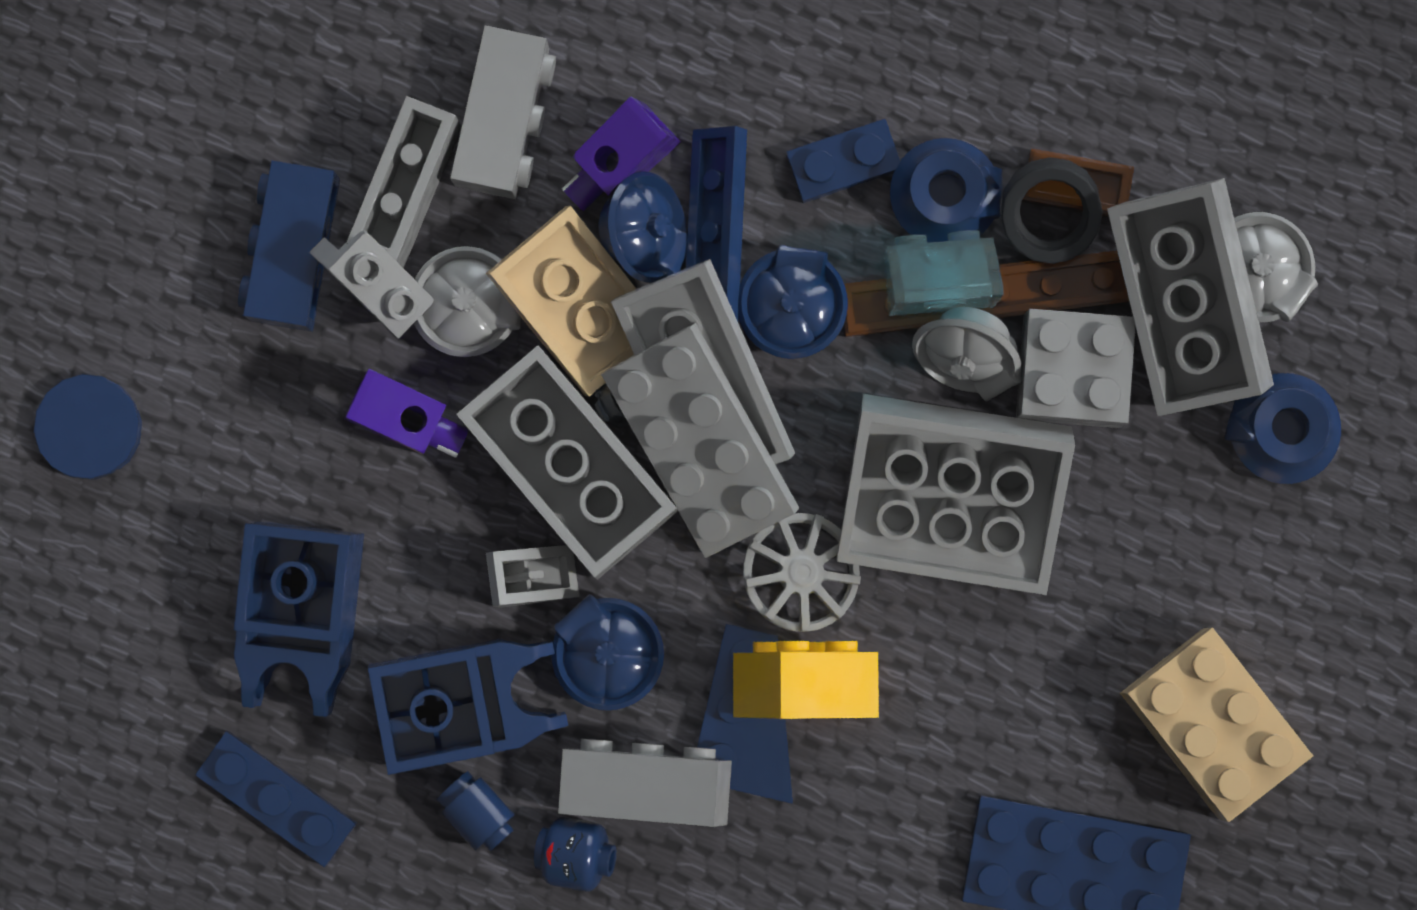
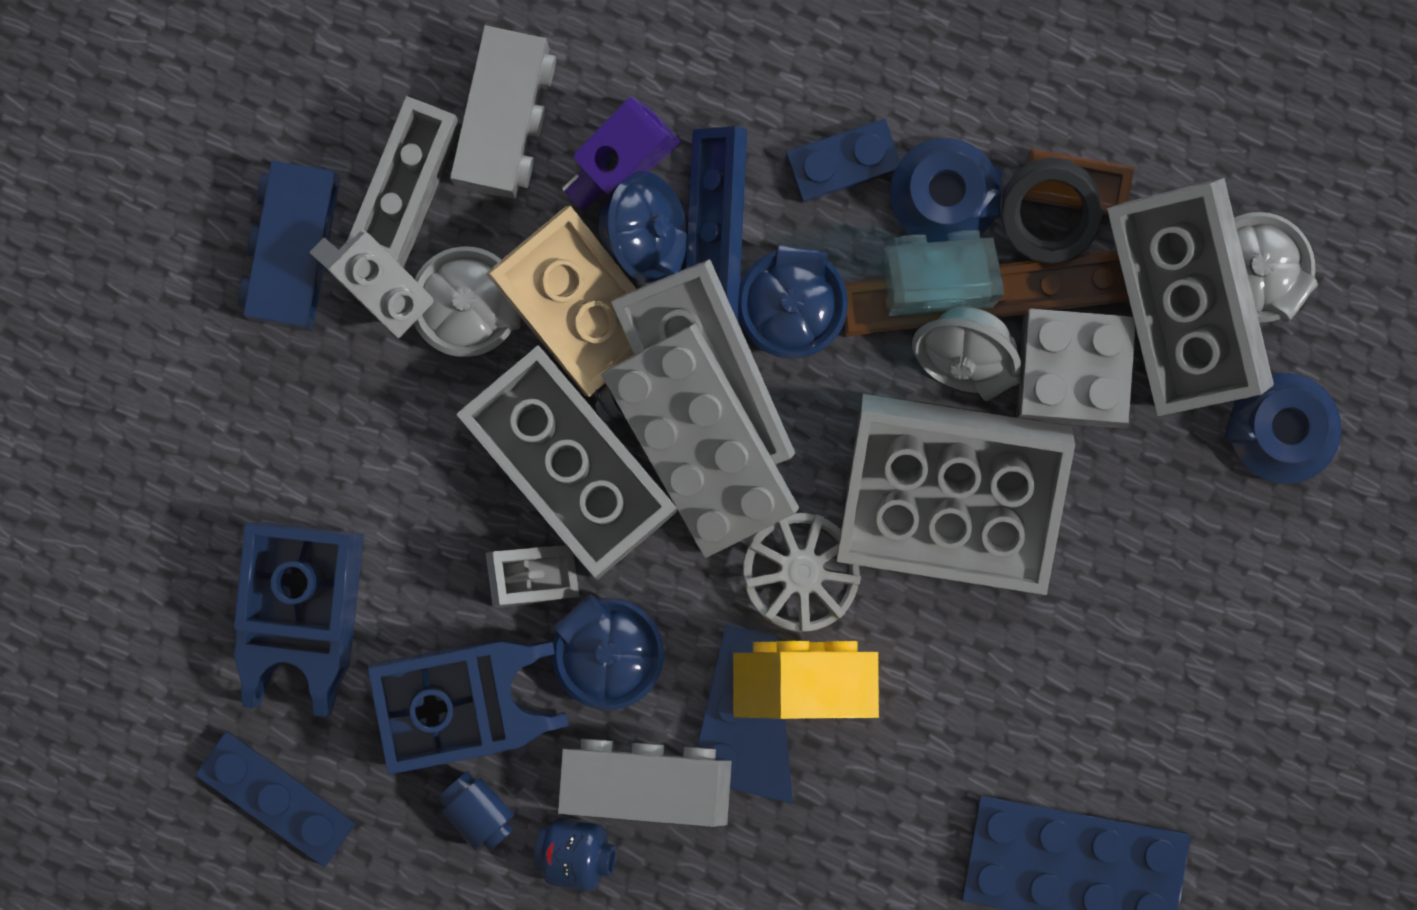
dark blue tile [34,374,142,480] -> none
dark purple torso [344,369,469,458] -> none
tan brick [1120,627,1313,822] -> none

